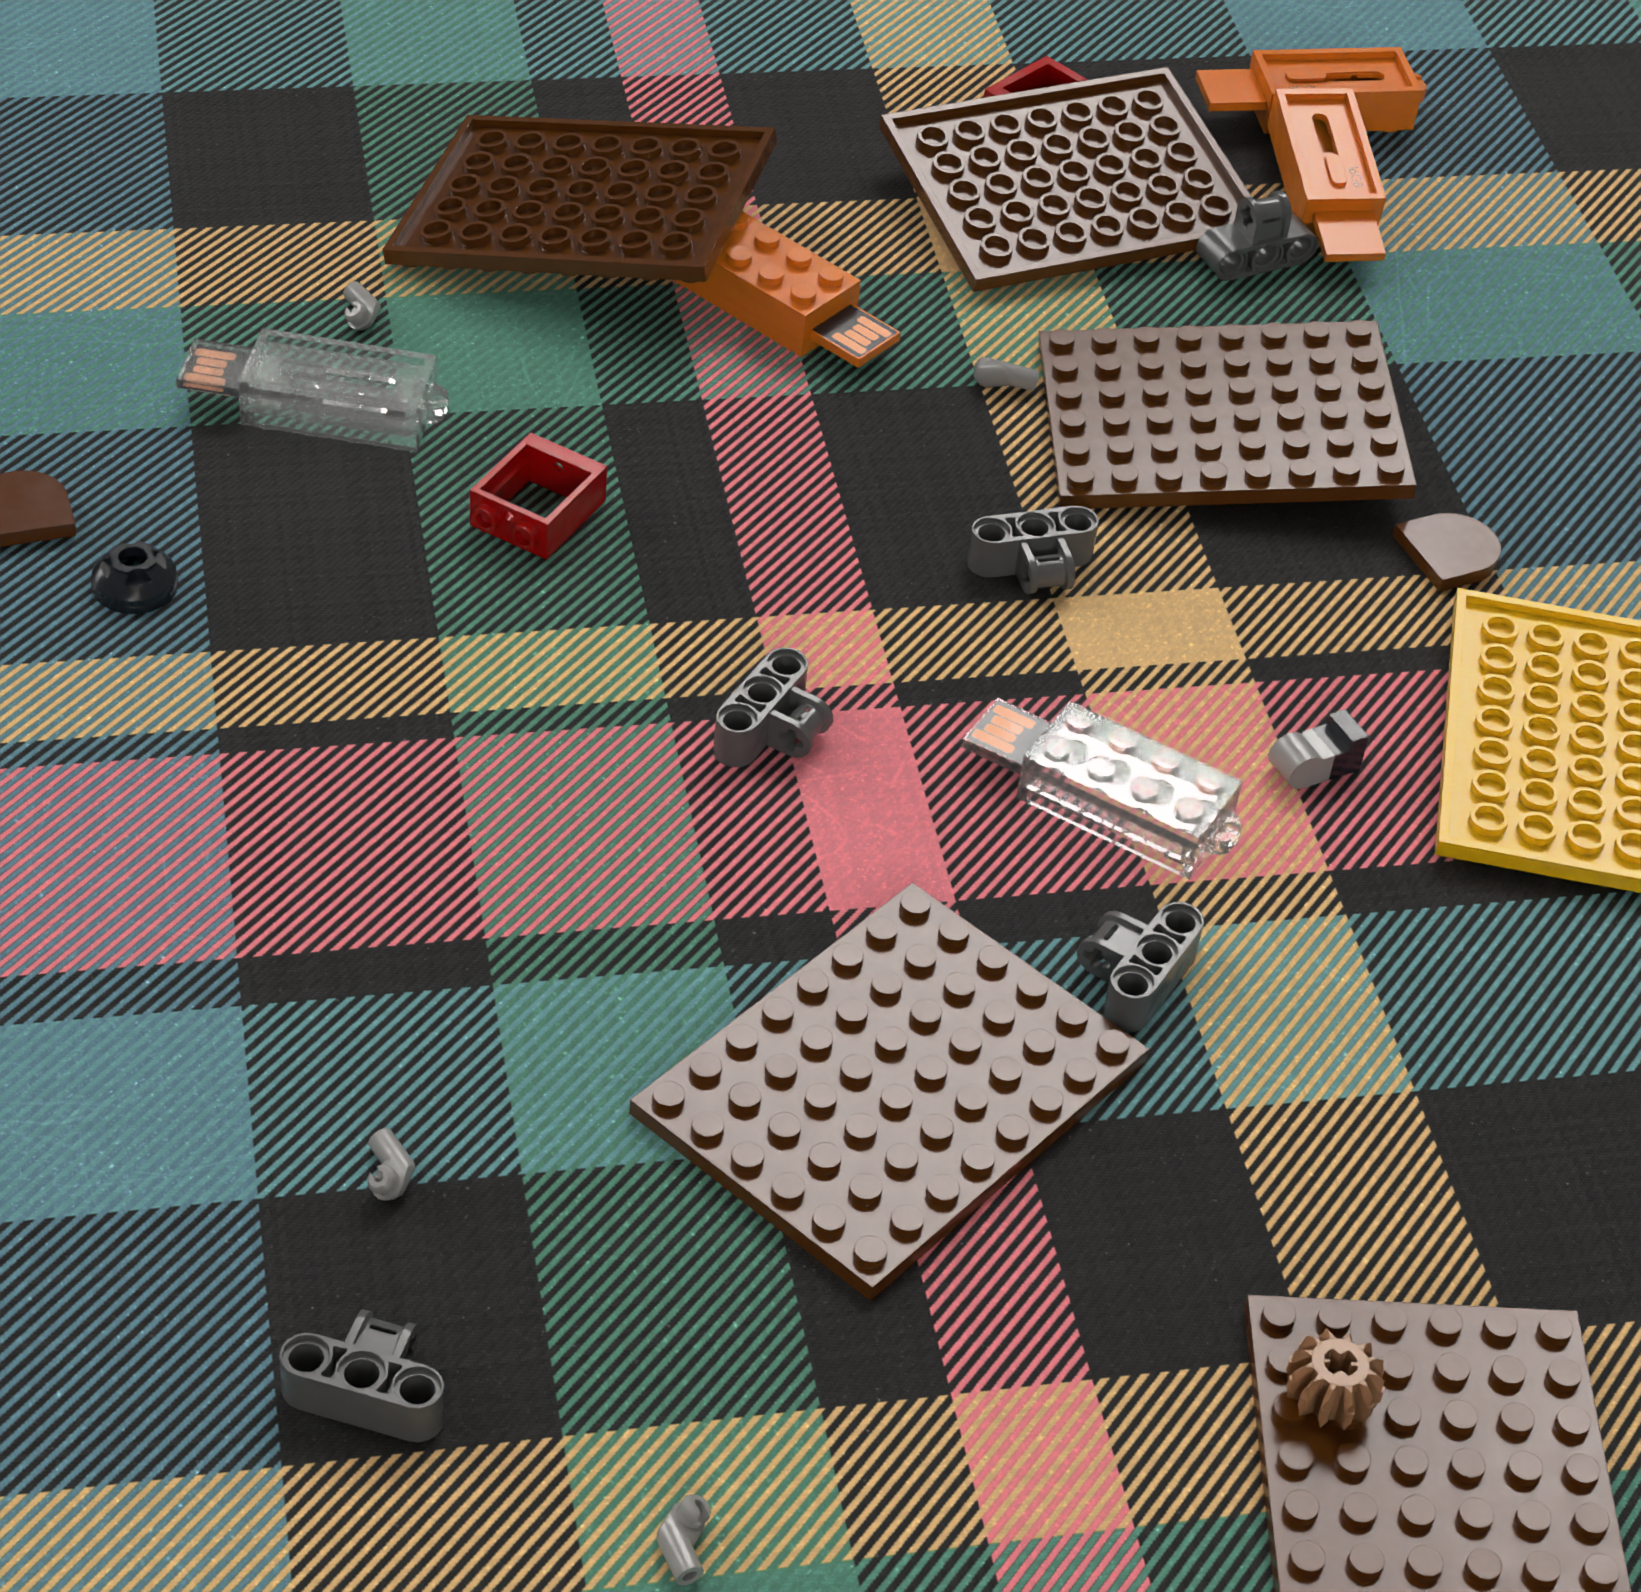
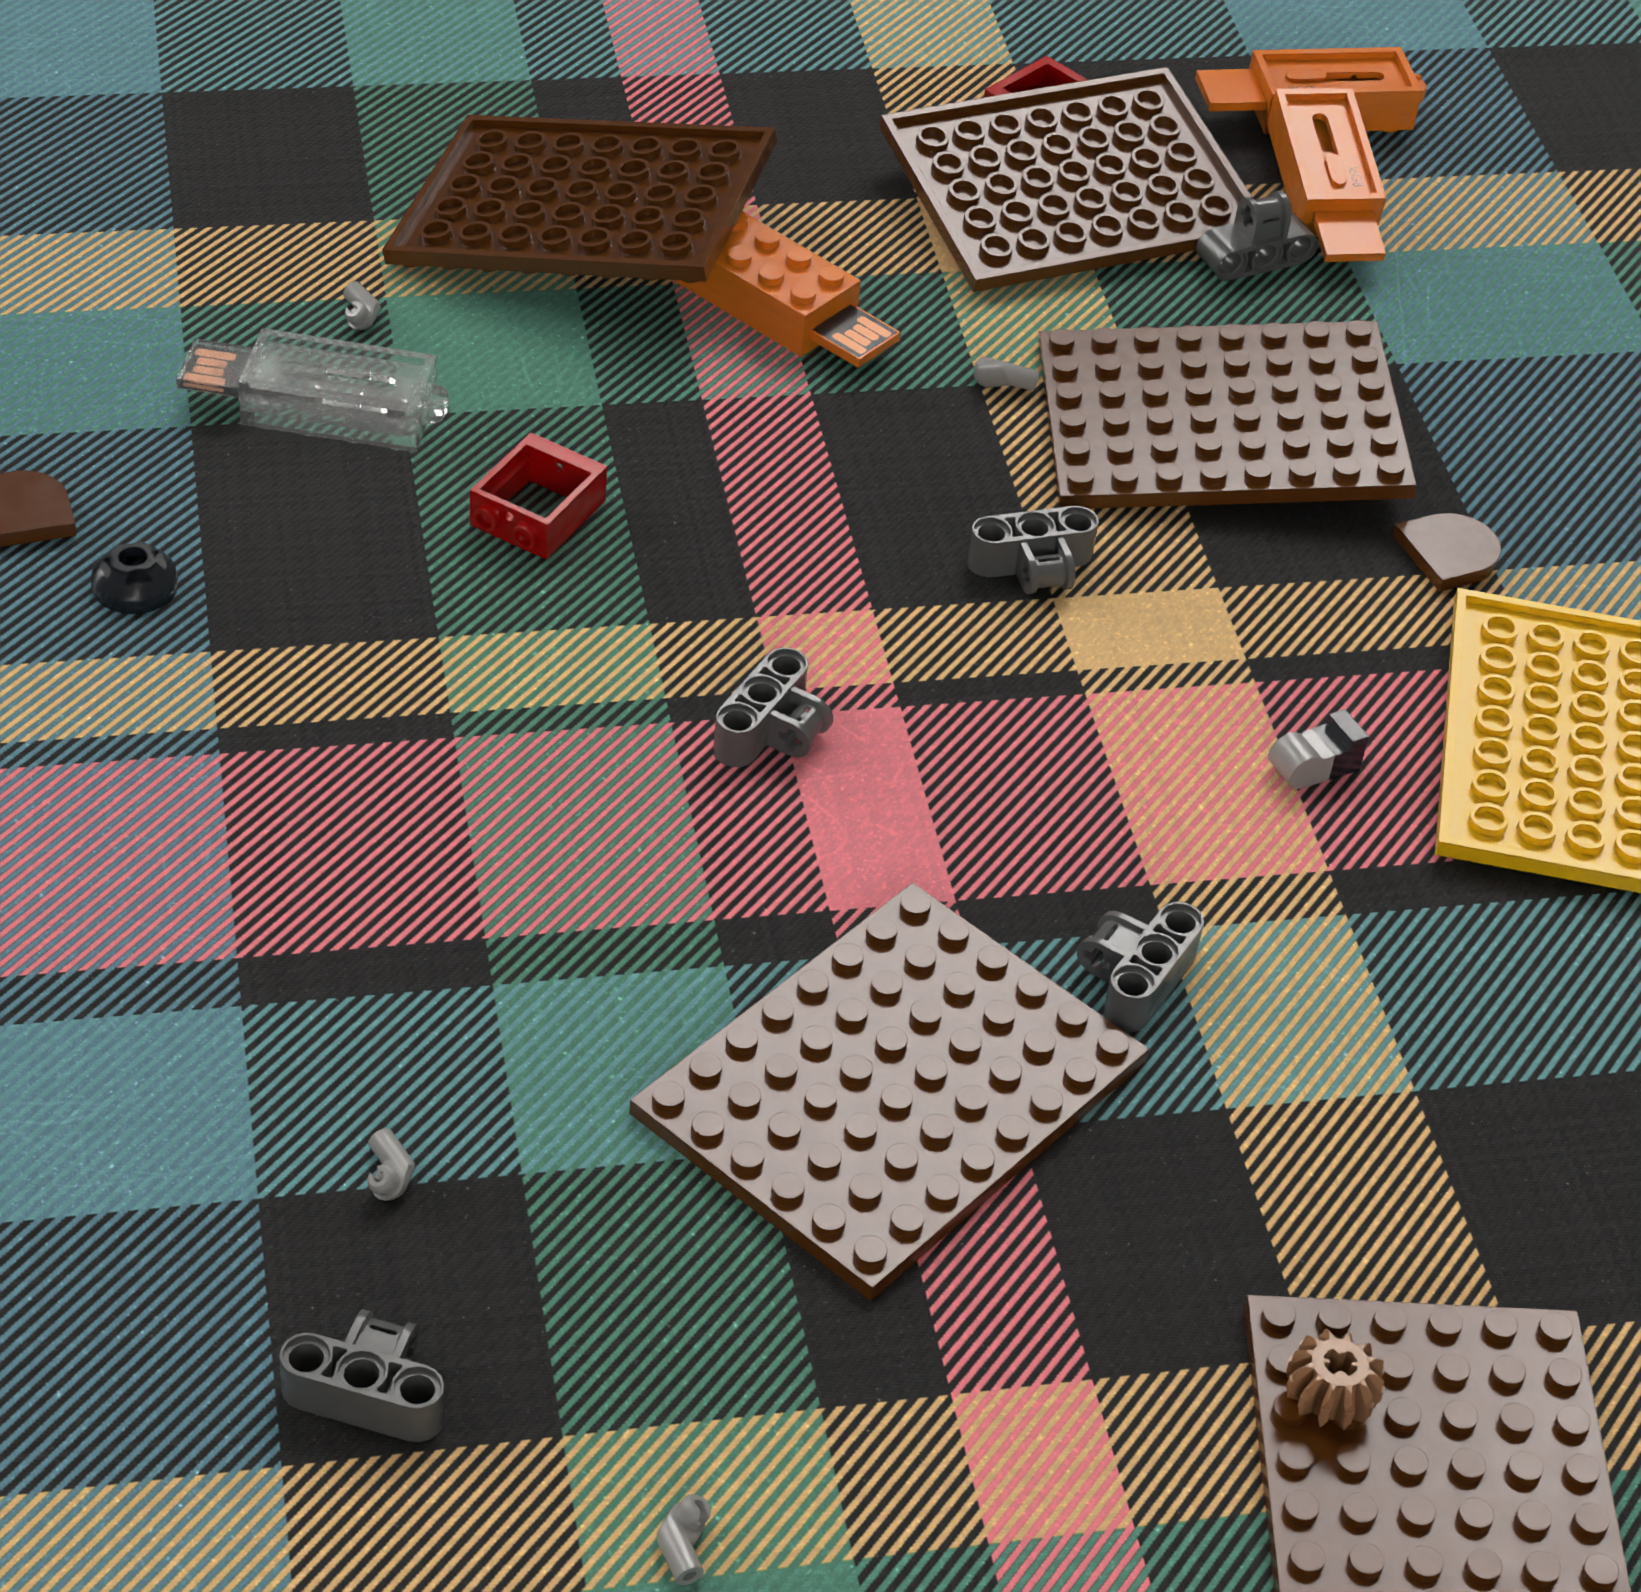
clear piece [961,698,1242,880] -> none

